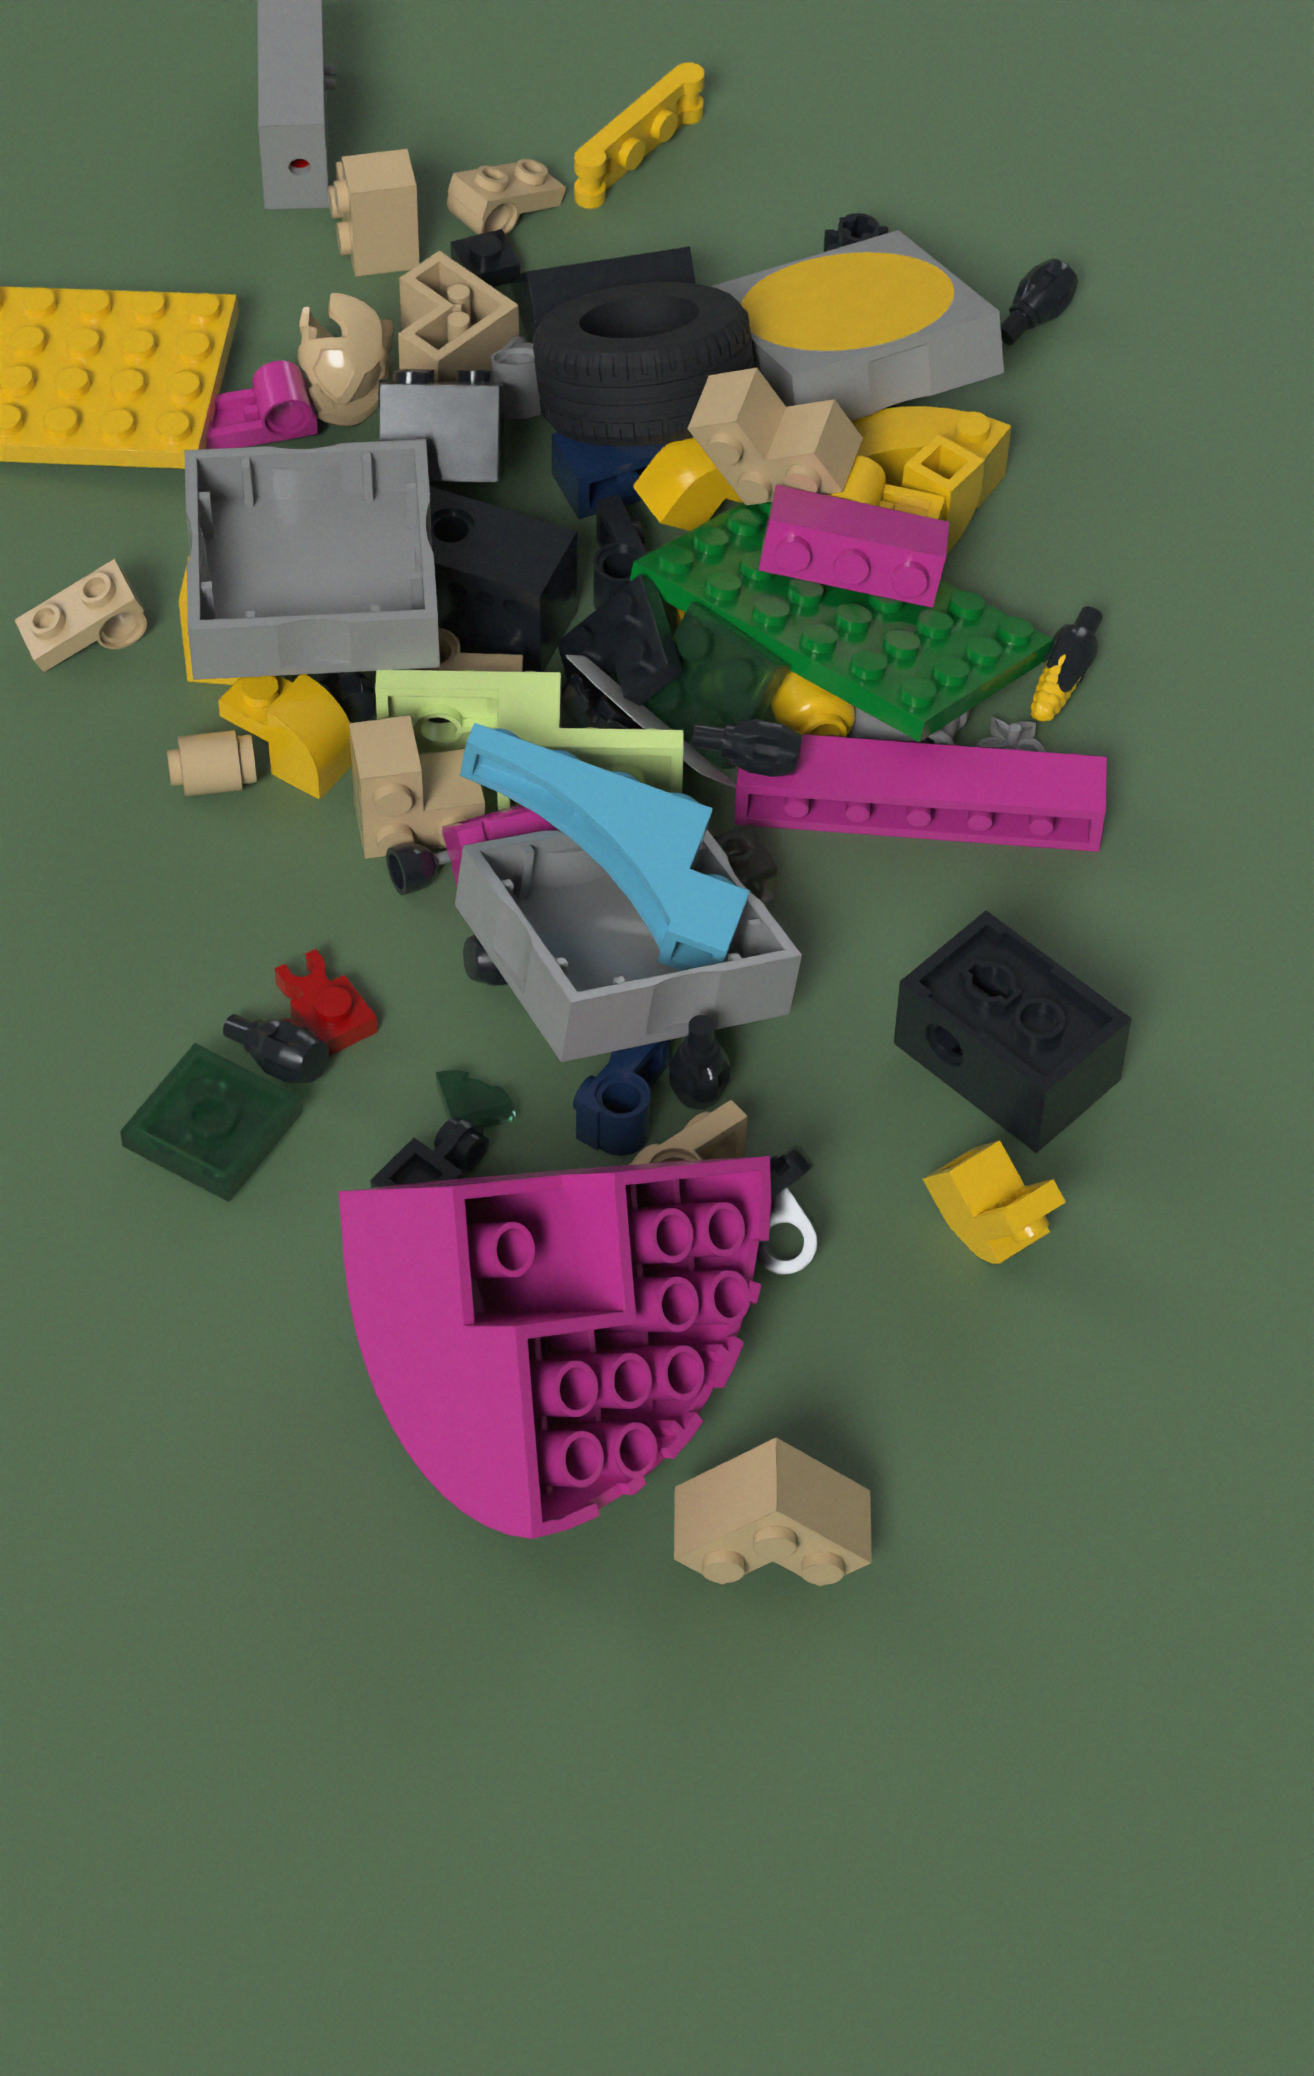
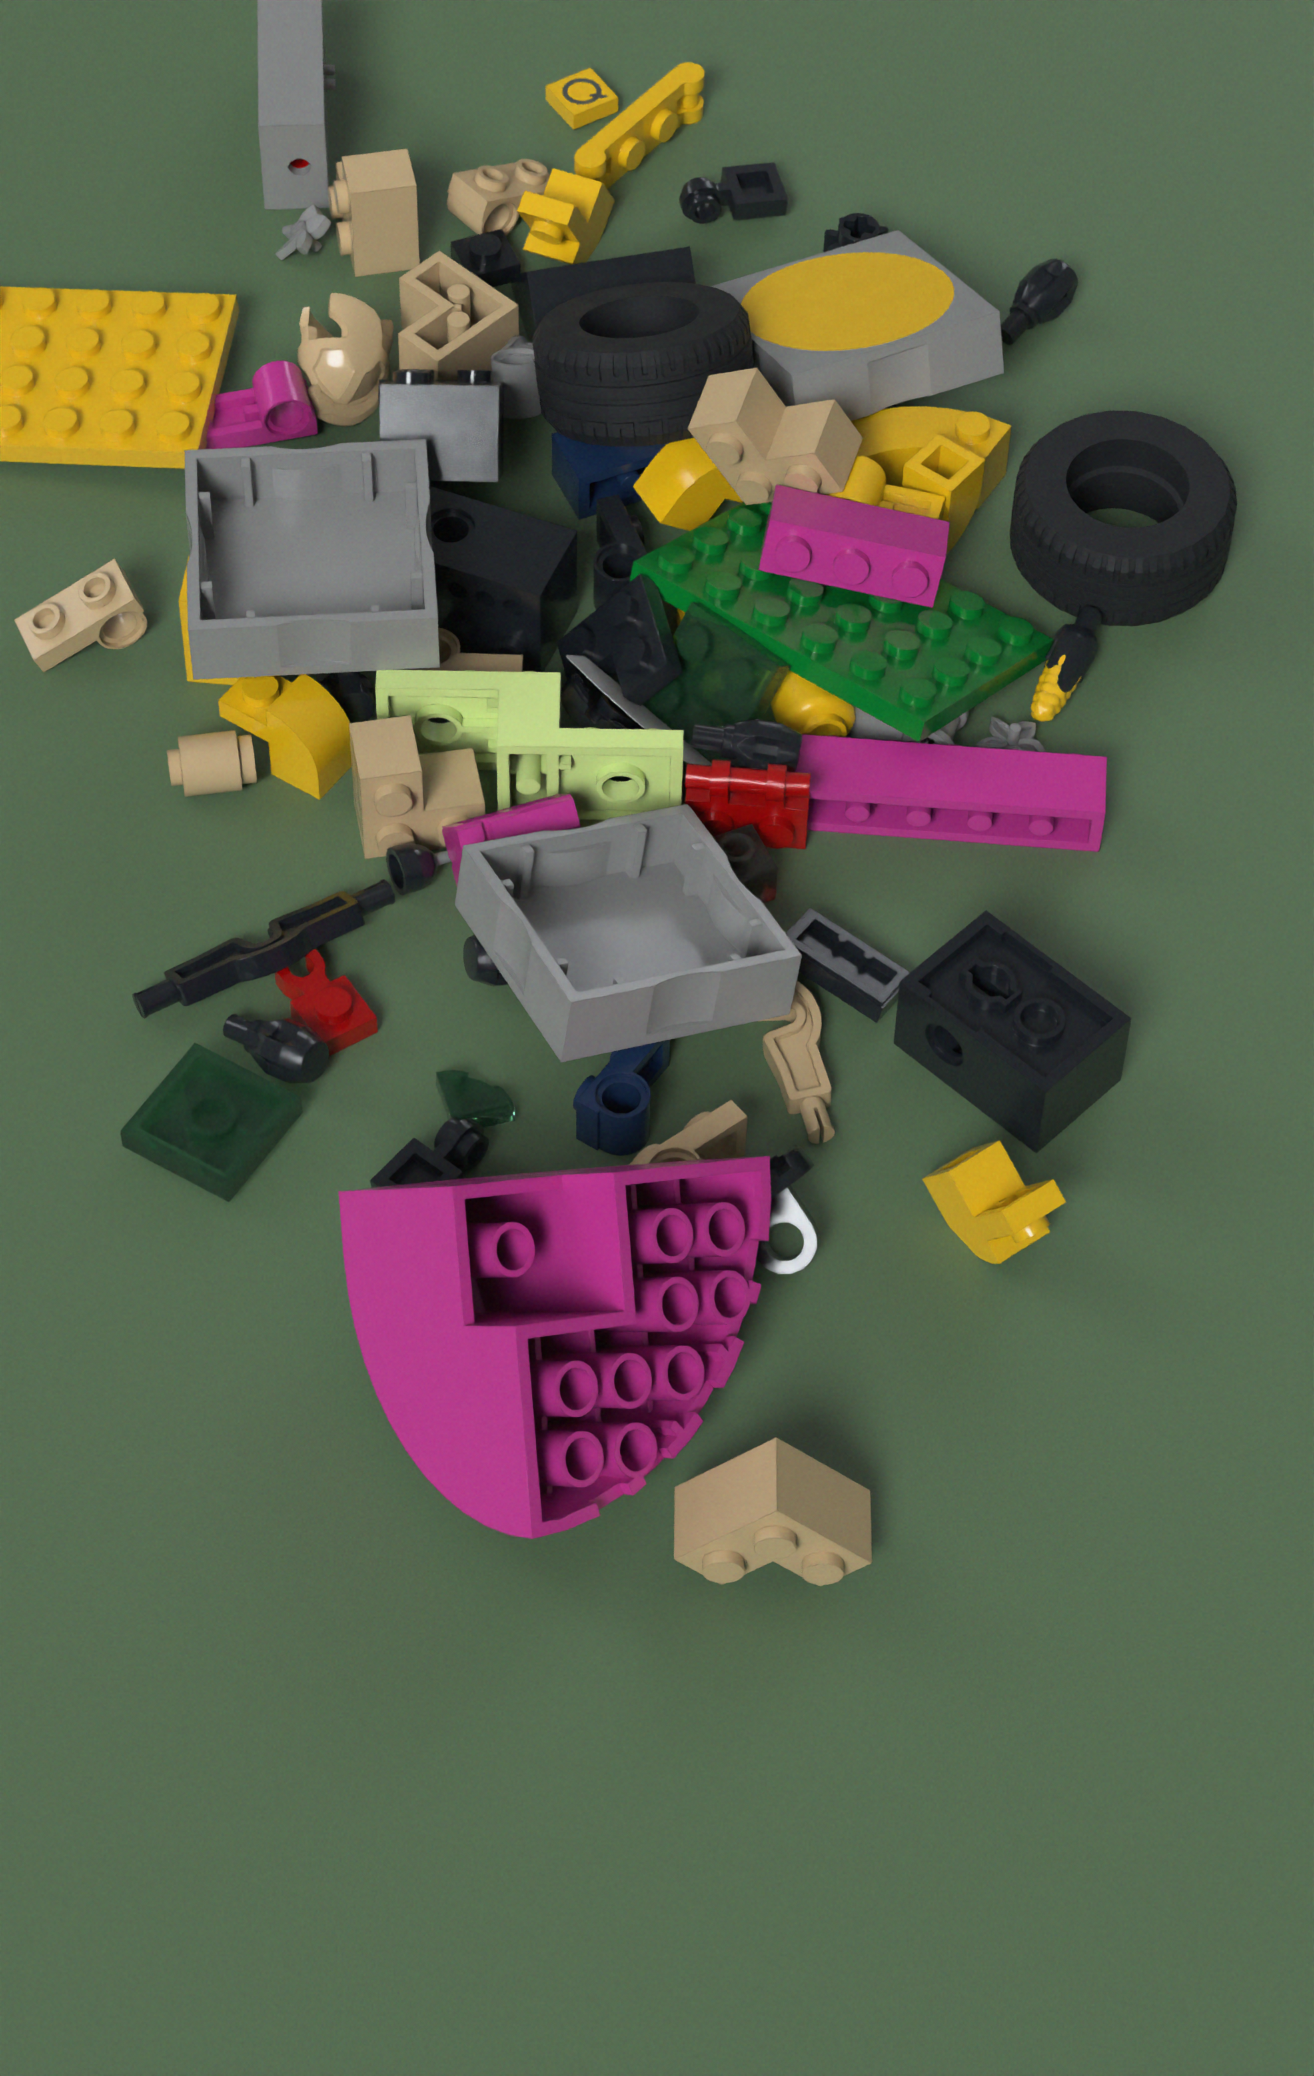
medium azure arch [460,723,750,971] -> none
black piece [669,1015,730,1110] -> none
none -> black piece [132,879,395,1019]
none -> light grey plant [275,204,332,260]
none -> yellow brick [517,168,615,265]
none -> yellow tile [546,67,618,130]
none -> black plate [679,162,788,224]
none -> red plate [685,759,811,849]
none -> tan piece [760,981,835,1144]
none -> black plate [786,908,910,1023]
none -> black tyre [1010,410,1237,626]

